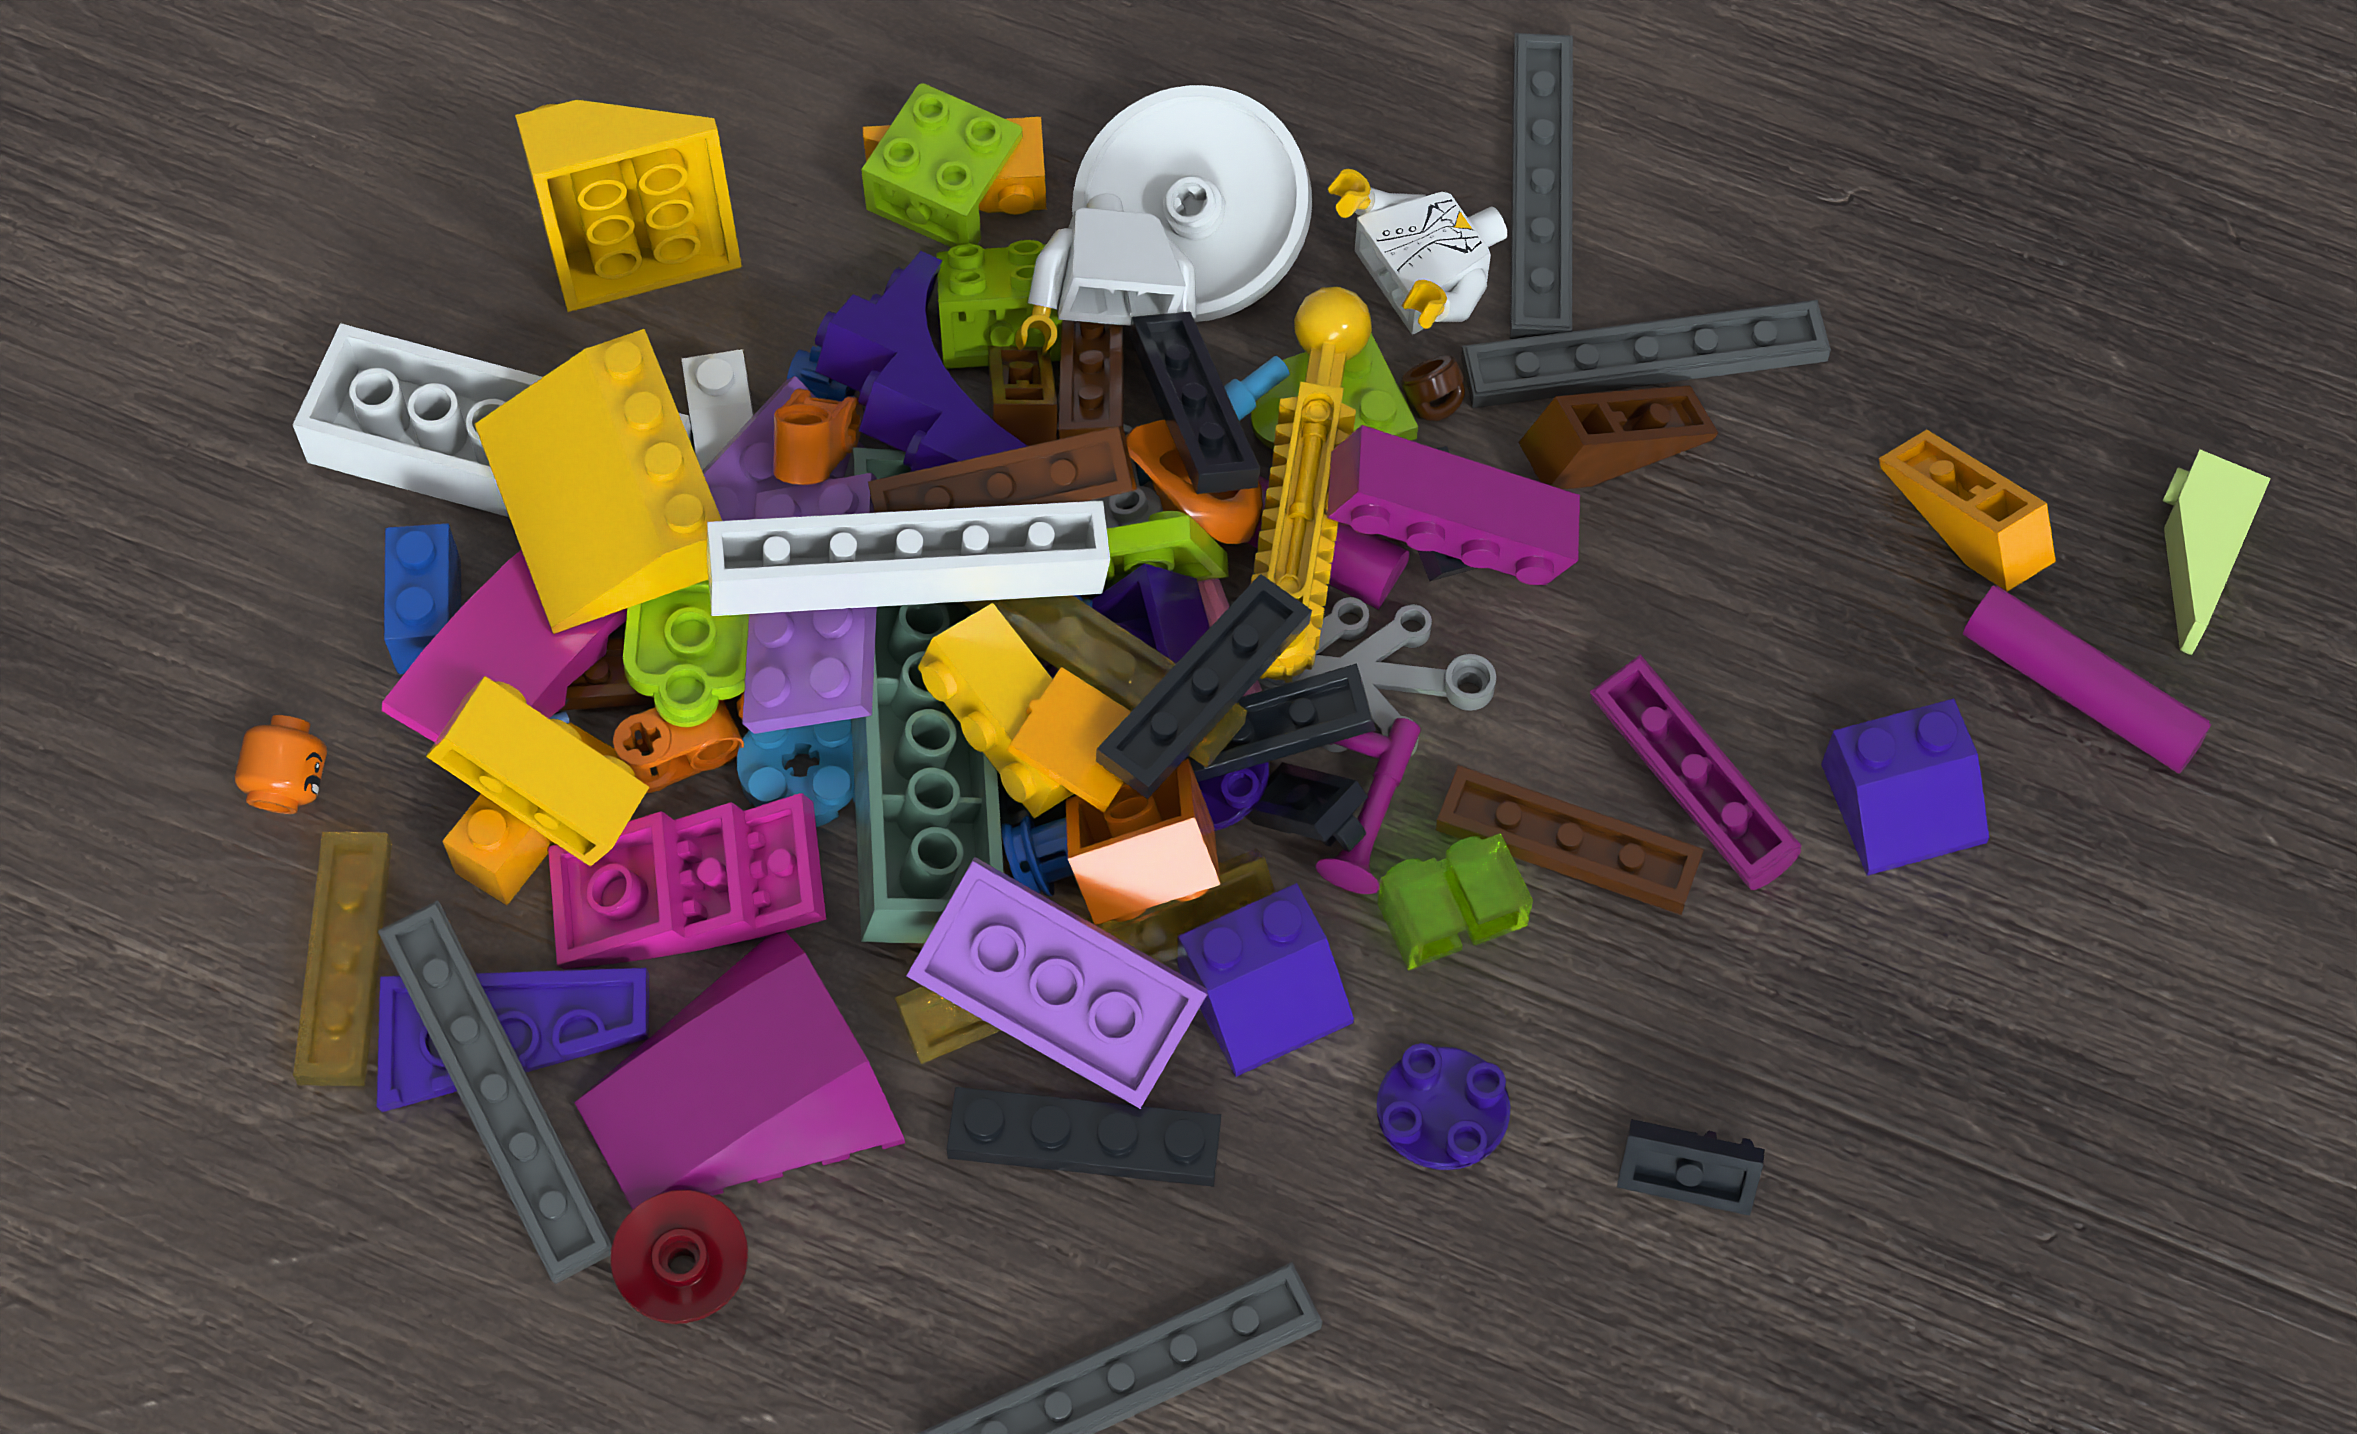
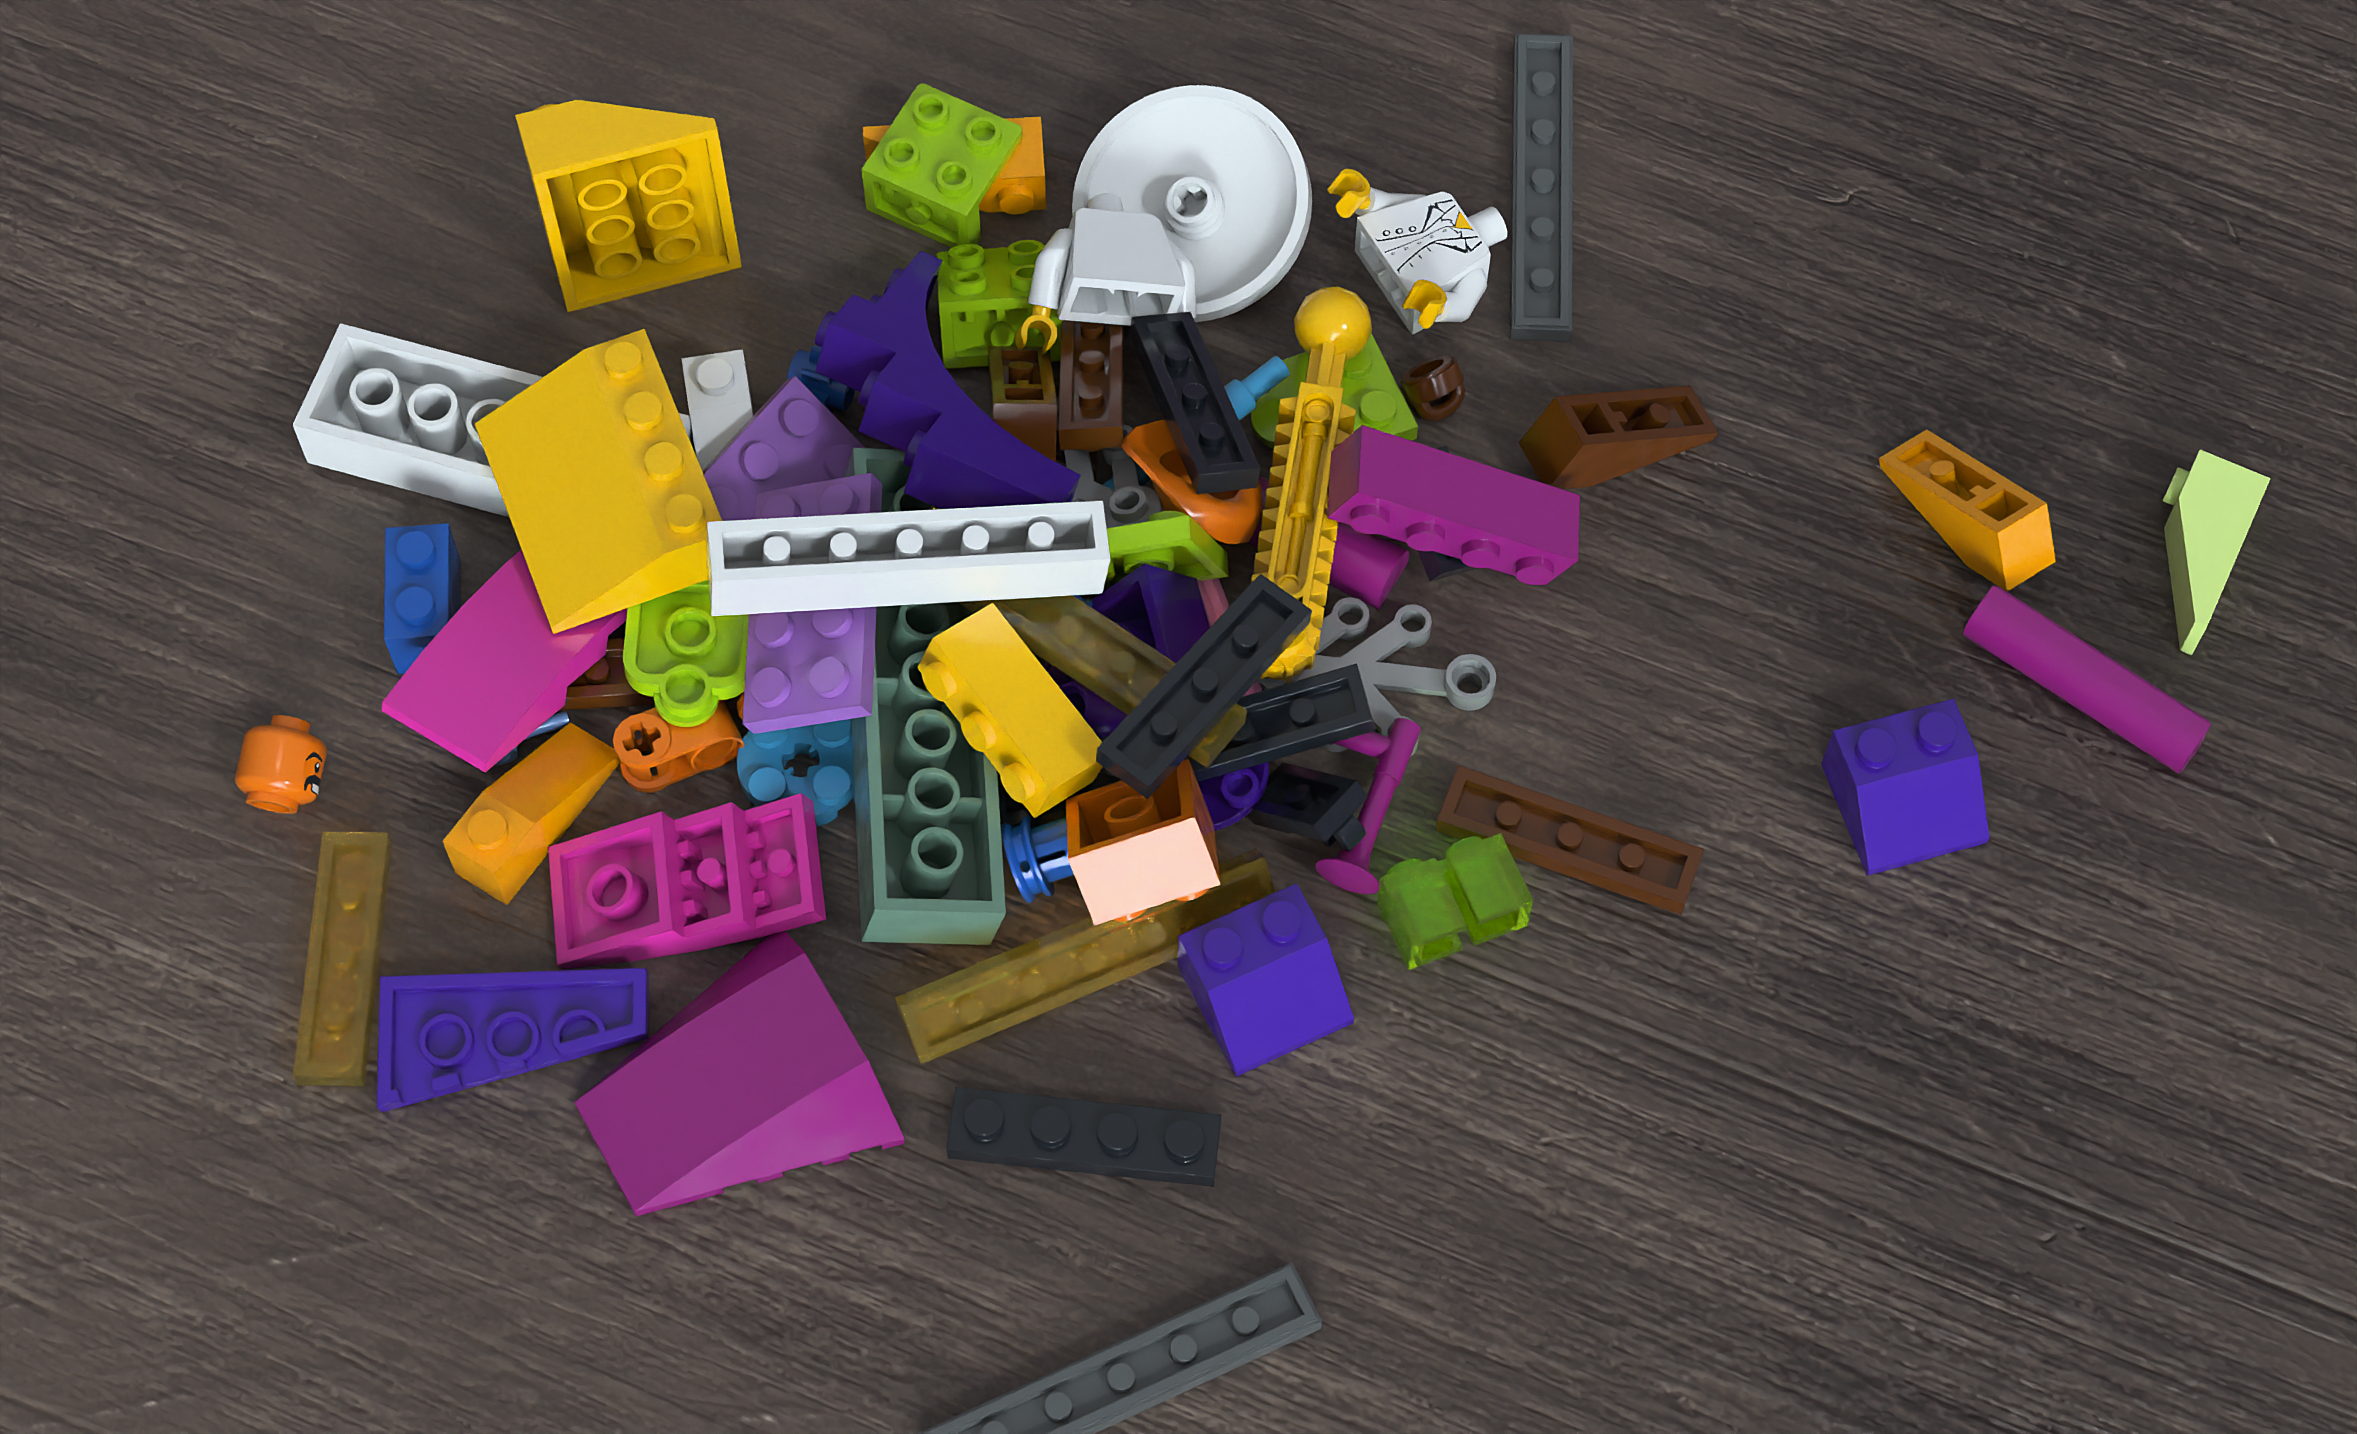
dark grey tile [378,900,612,1284] -> none
yellow brick [426,676,649,867] -> none
dark red dish [611,1190,749,1324] -> none
orange piece [773,388,863,485] -> none
reddish brown plate [868,425,1137,513] -> none
medium lavender plate [907,857,1208,1109] -> none
light orange piece [1007,667,1131,812] -> none
dark purple dish [1376,1043,1510,1170] -> none
dark grey tile [1461,300,1831,408] -> none
magenta brick [1590,654,1801,890] -> none
black plate [1617,1119,1765,1216] -> none

